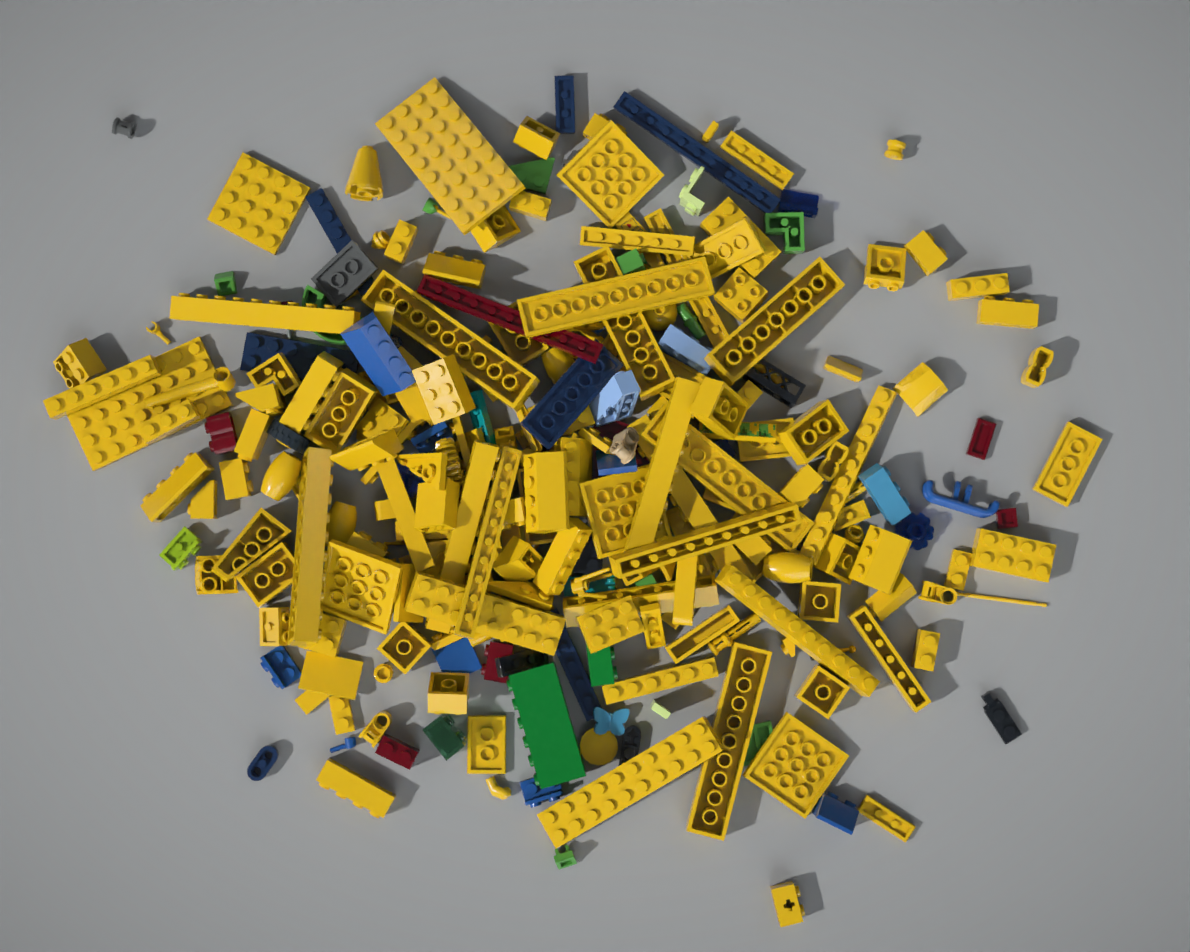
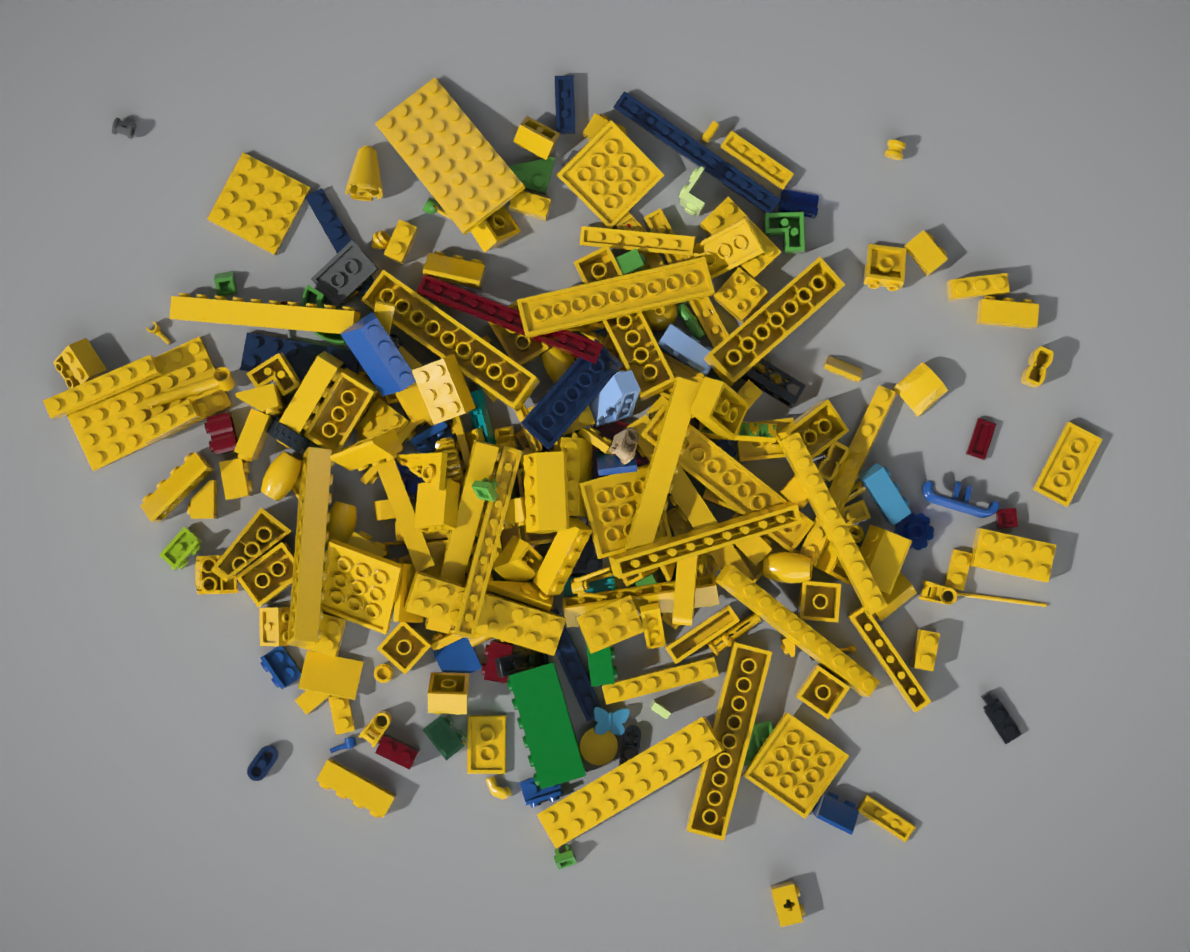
none -> bright green tile [472,478,498,502]
none -> yellow brick [778,432,888,615]

